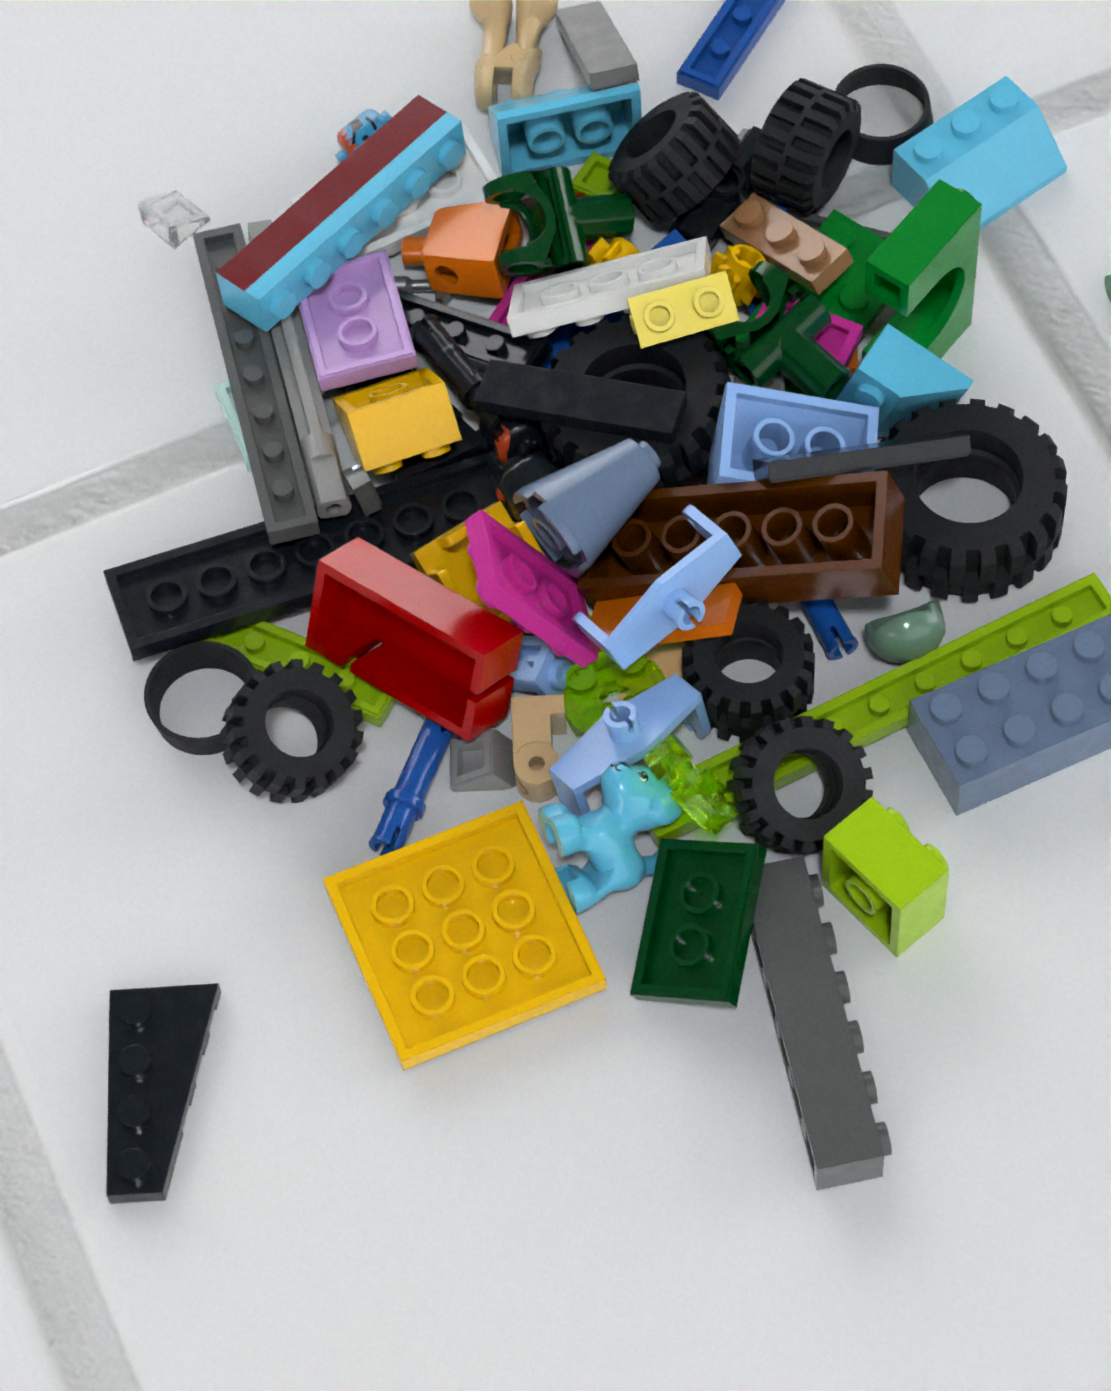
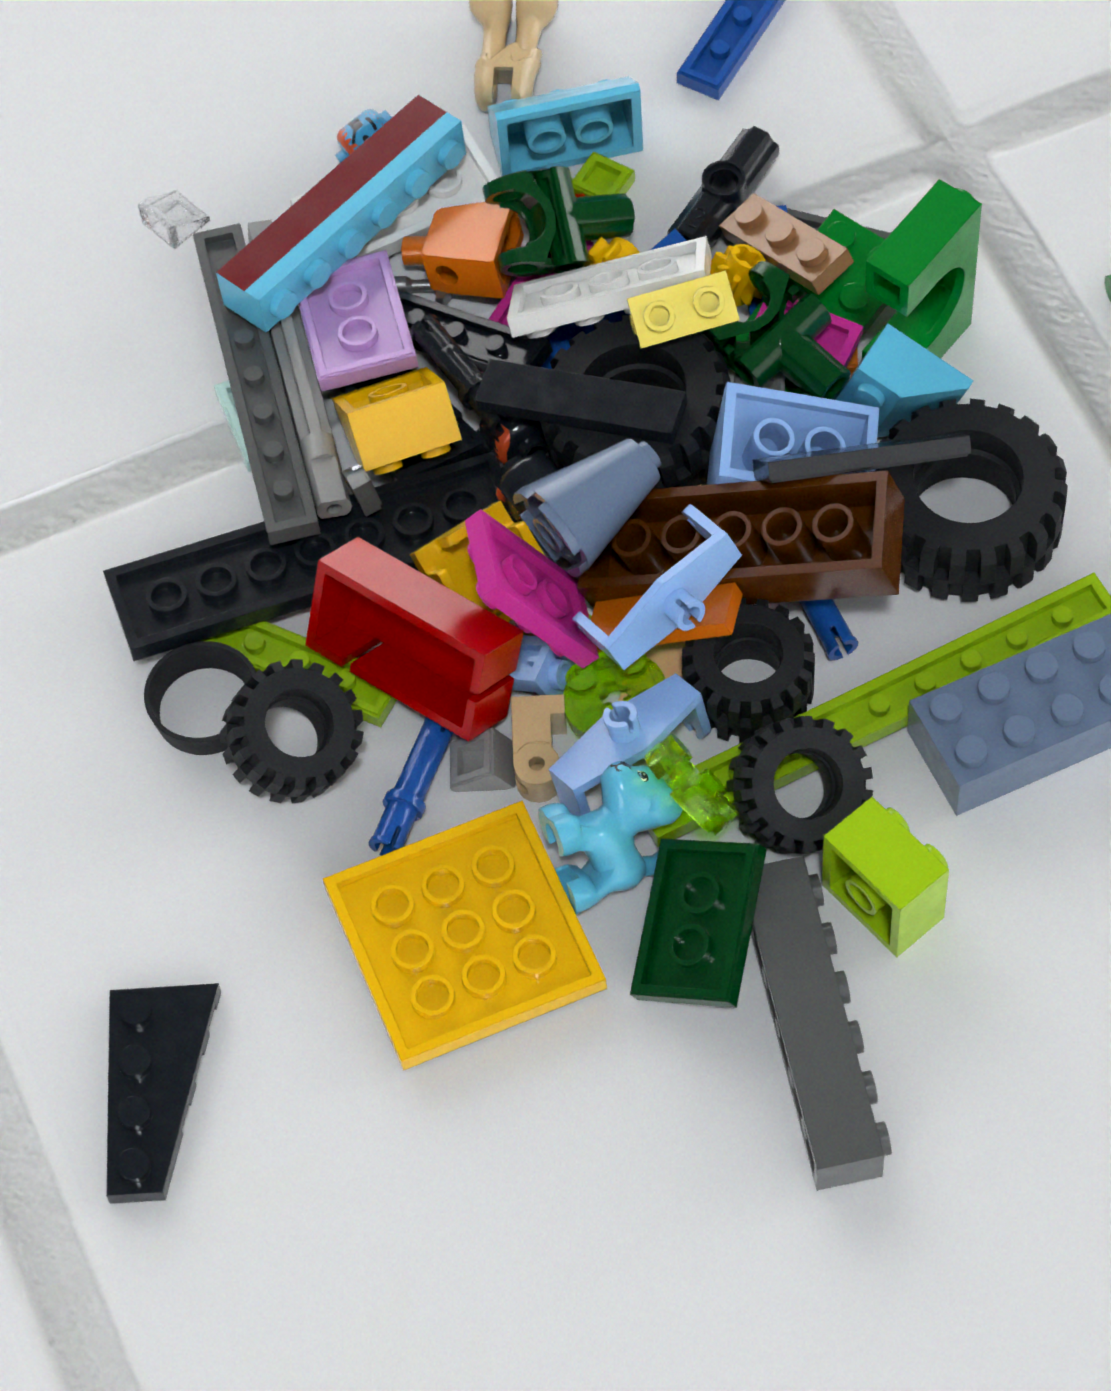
tile [555,1,639,91] -> none
black tyre [608,91,740,223] -> none
black tyre [751,78,861,215] -> none
black tyre [835,64,933,165] -> none
sand green hair [865,599,946,664] -> none
medium azure slope [892,76,1067,229] -> none

